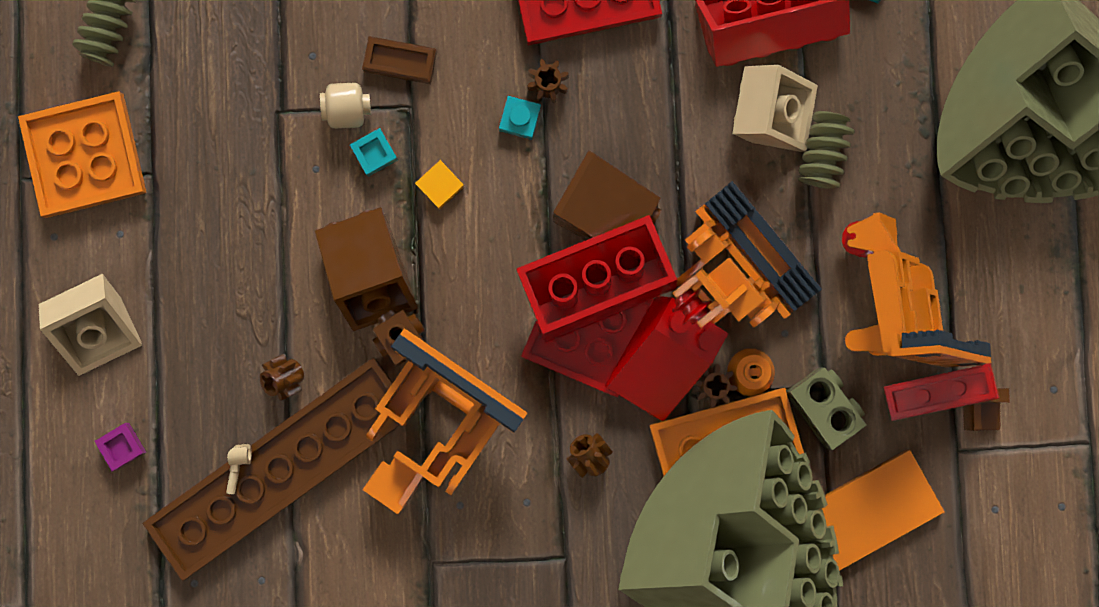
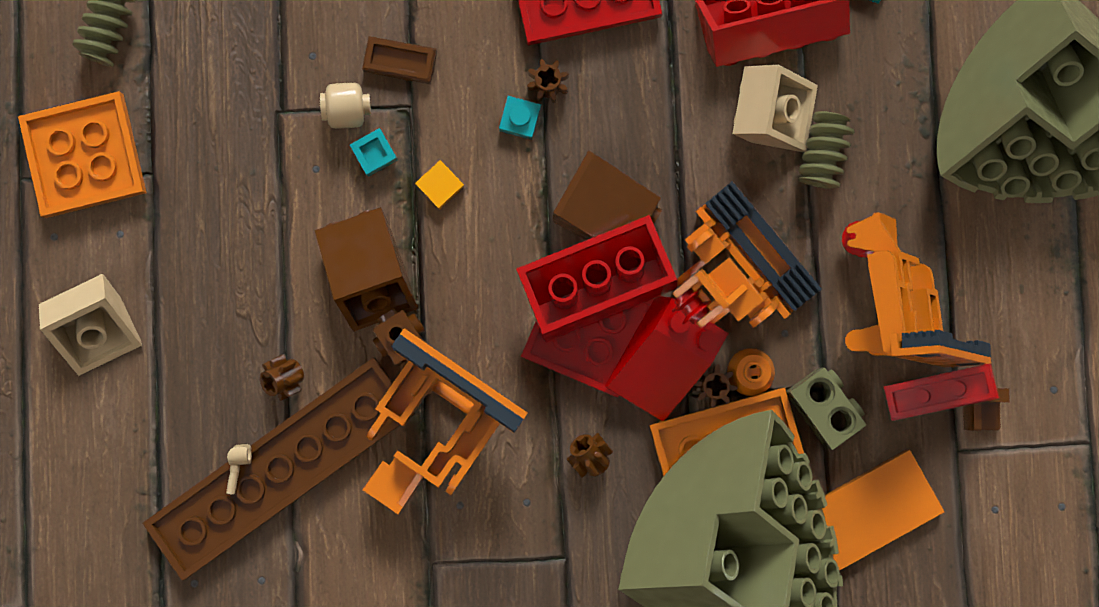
magenta plate [94,423,147,471] -> none

